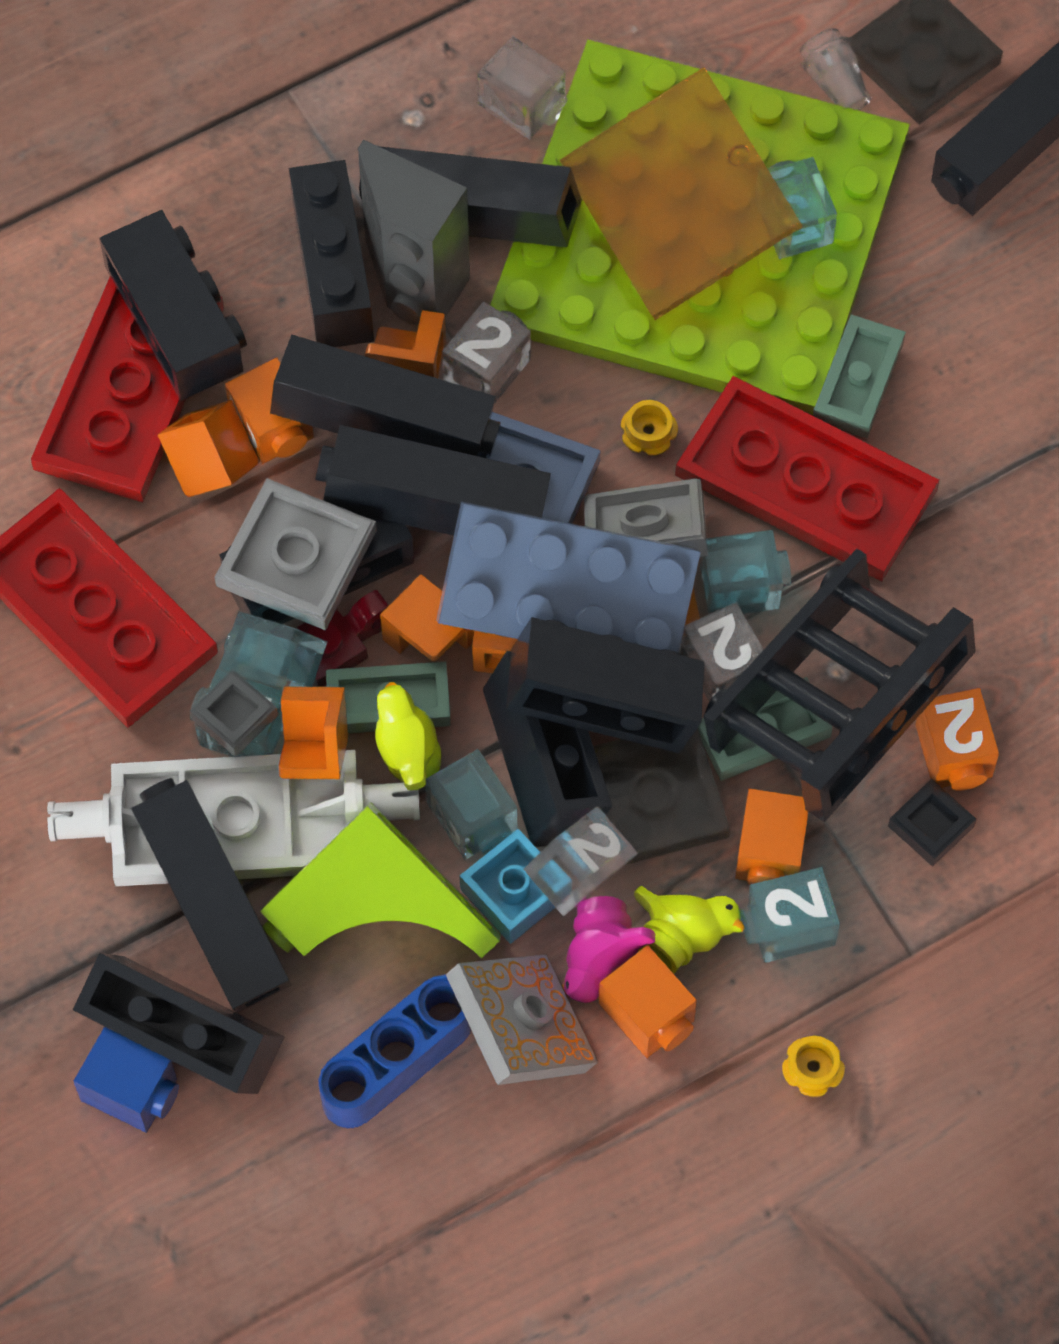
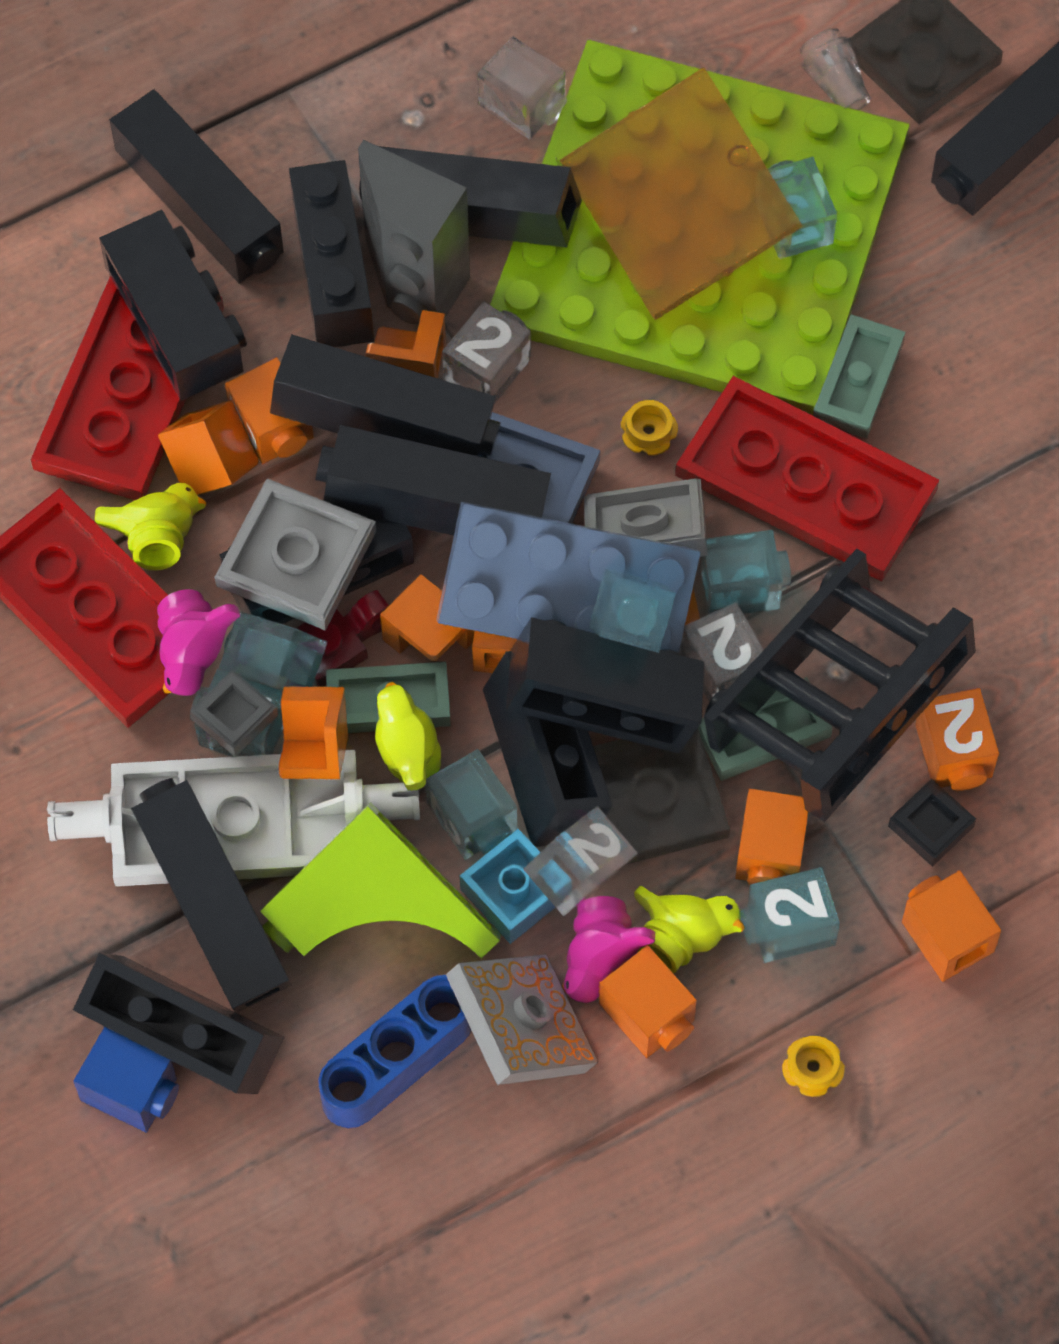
none -> neon yellow animal [95,483,206,571]
none -> black brick [109,89,284,284]
none -> dark pink animal [157,589,240,696]
none -> clear light blue brick [589,568,676,653]
none -> orange brick [902,870,1002,982]

